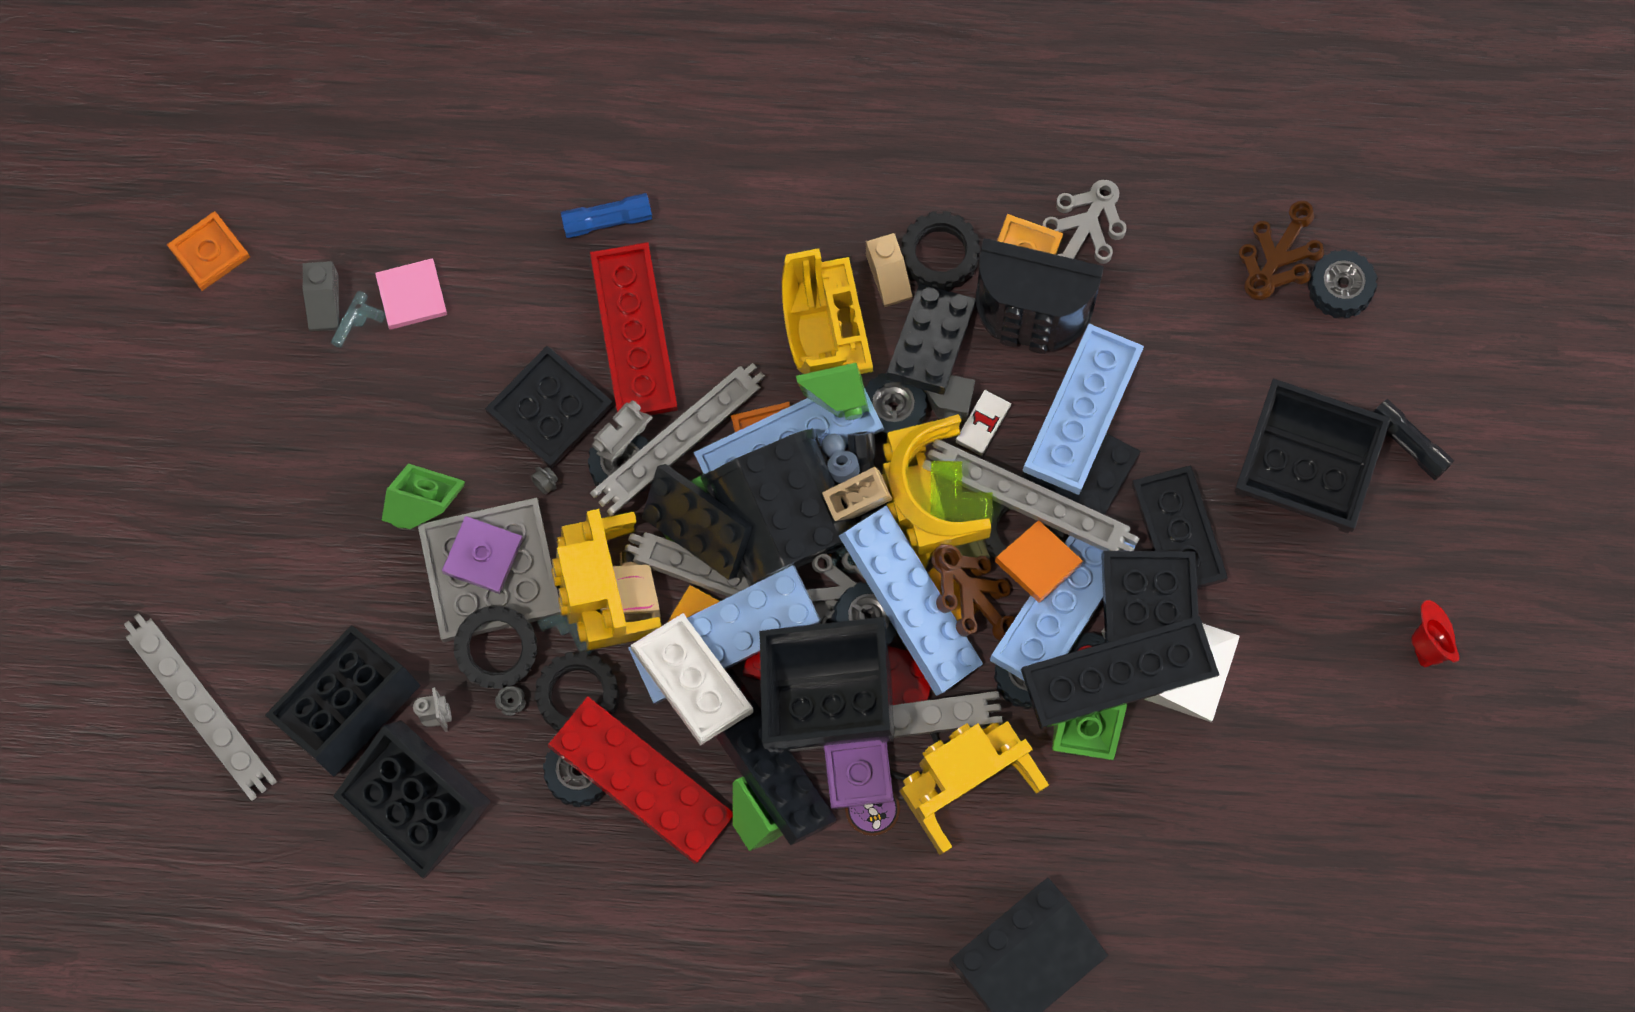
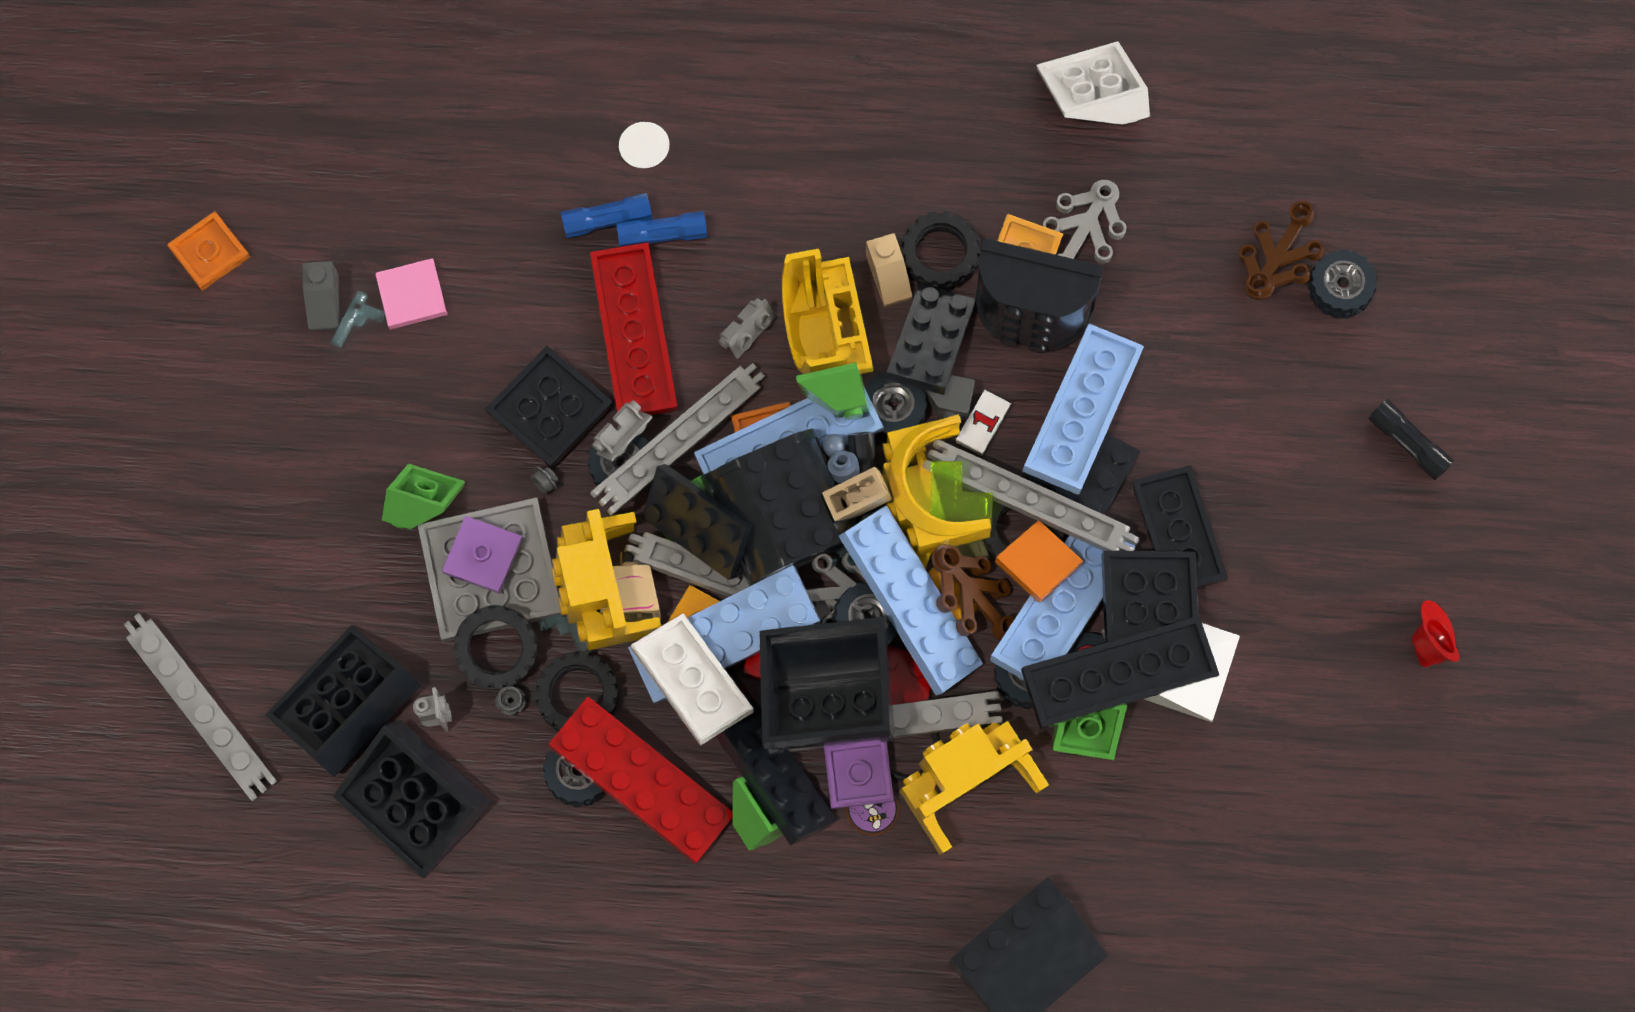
black container [1234,378,1391,534] -> none
none -> blue axle [616,211,707,247]
none -> white sticker [619,122,669,168]
none -> light grey hinge [718,298,776,359]
none -> white slope [1037,42,1150,125]

